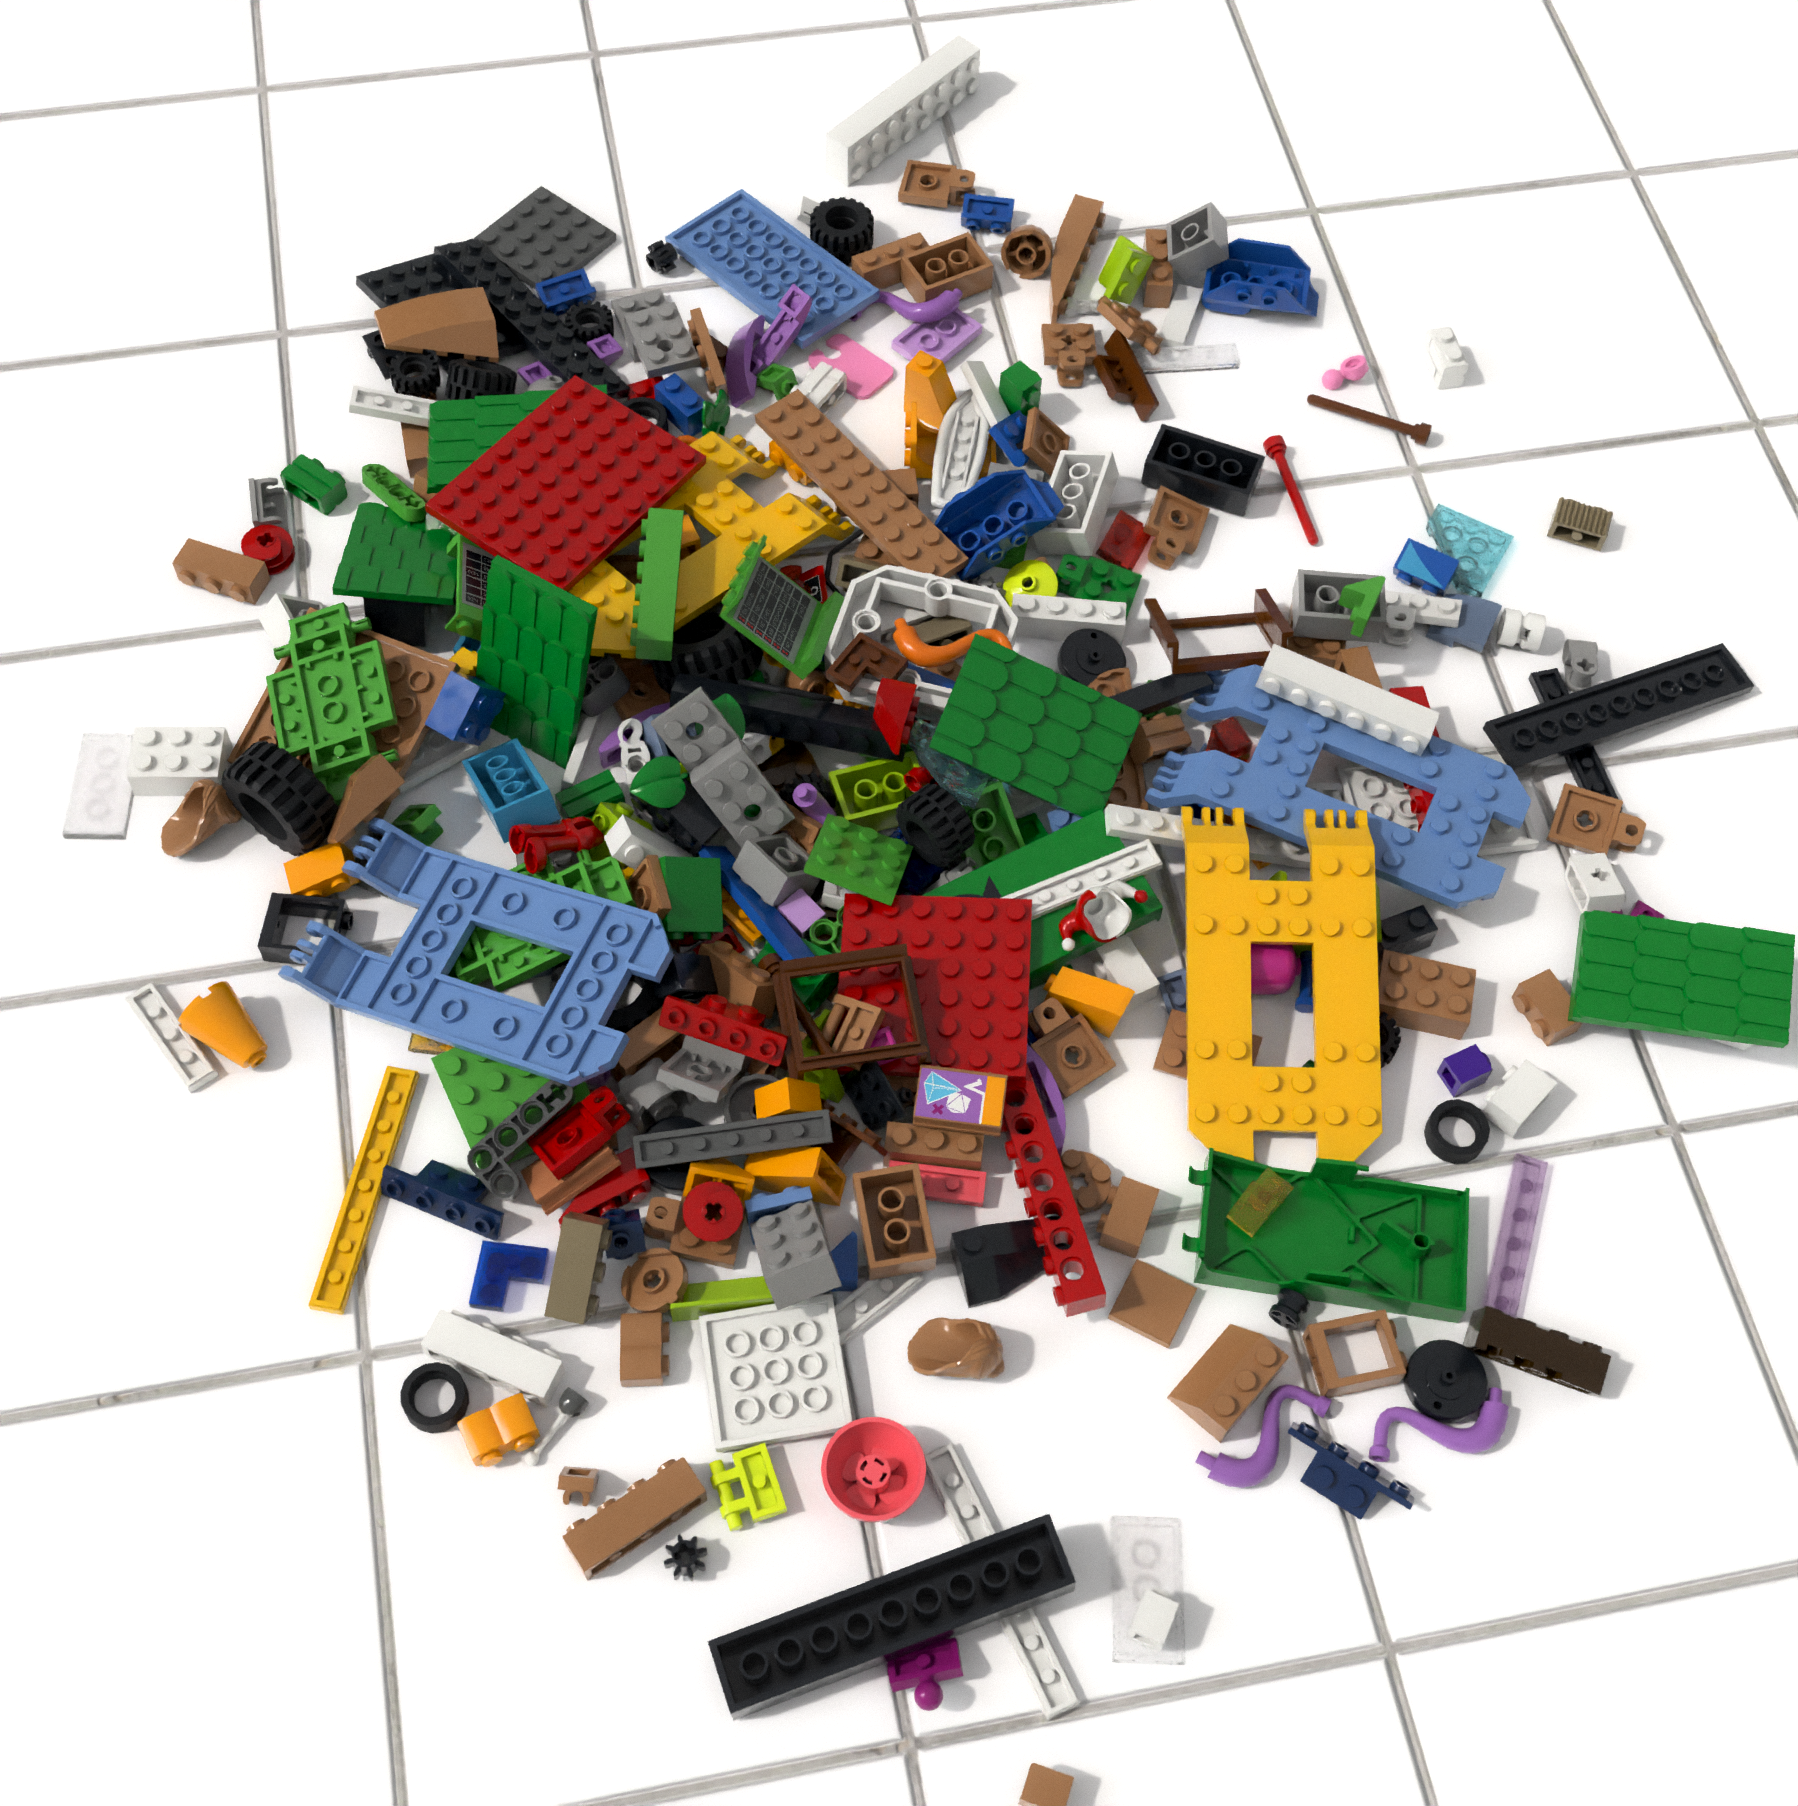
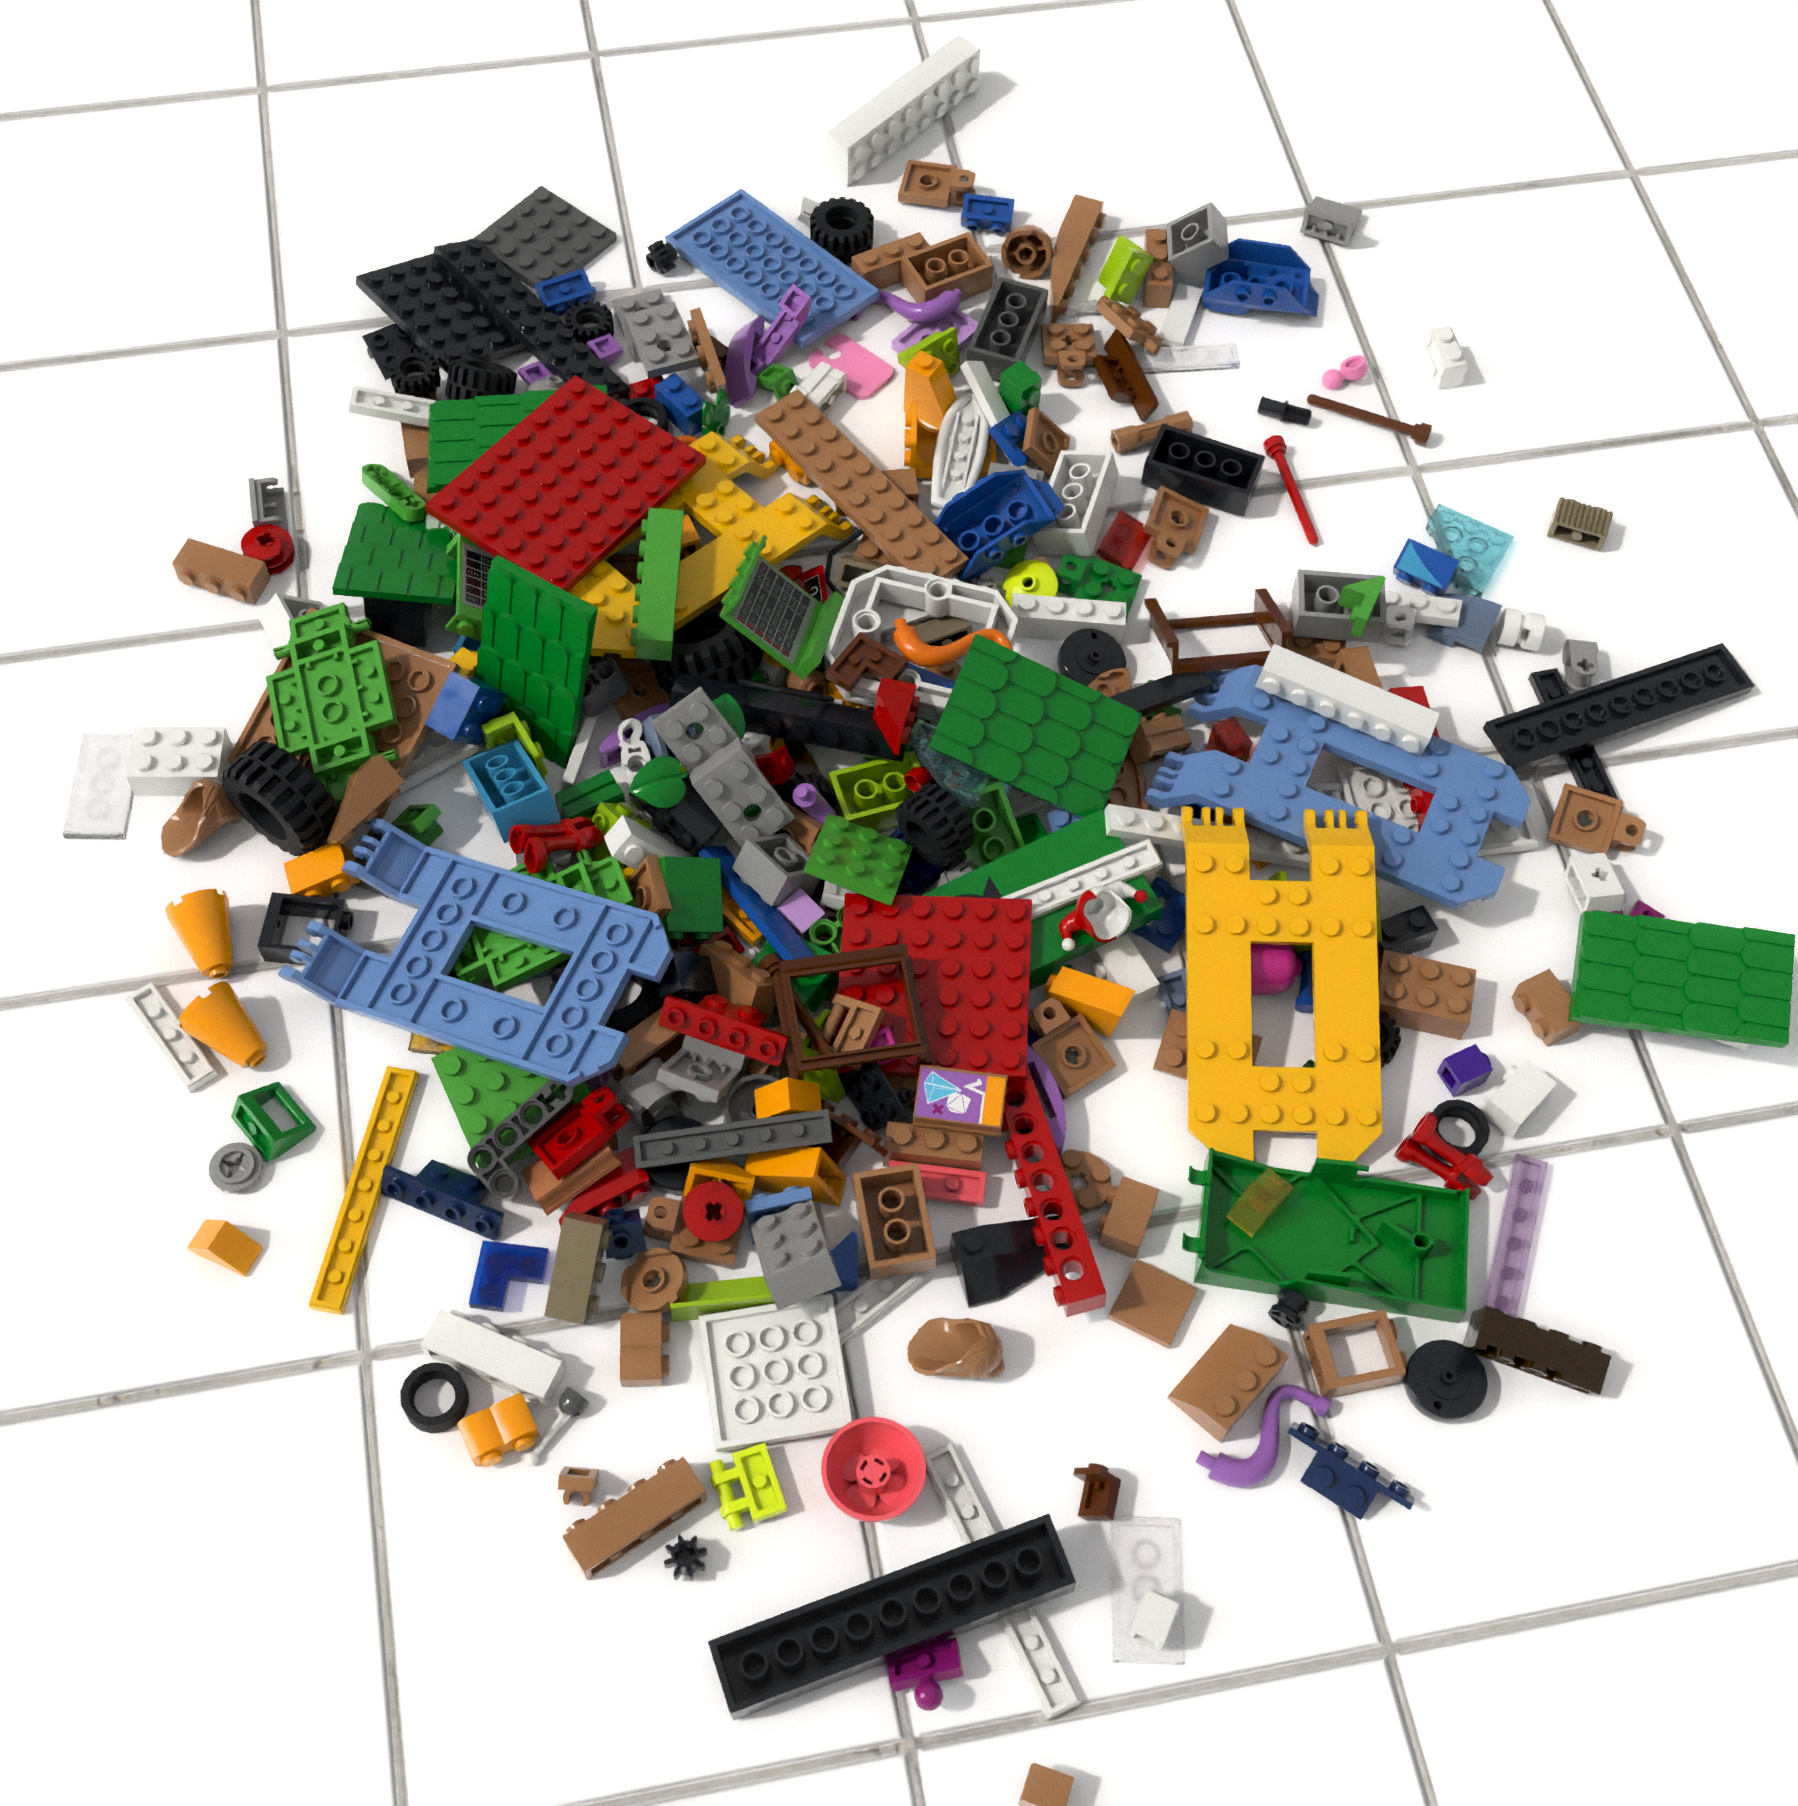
green brick [280,454,348,516] -> none
medium nougat wedge [374,287,499,363] -> none
medium lavender animal [1369,1387,1509,1462] -> none
none -> light orange cone [165,889,233,979]
none -> light orange slope [187,1219,263,1277]
none -> light grey gear [209,1142,264,1194]
none -> green tile [231,1081,317,1162]
none -> lime bracket [481,711,548,783]
none -> red bracket [754,746,794,786]
none -> lime bracket [897,327,960,377]
none -> dark grey brick [966,276,1049,381]
none -> reddish brown bracket [1073,1463,1121,1521]
none -> medium nougat axle [1110,411,1194,453]
none -> blue plate [1131,877,1186,954]
none -> black axle [1257,396,1312,425]
none -> light grey bracket [1300,196,1362,247]
none -> red piece [1394,1111,1494,1200]

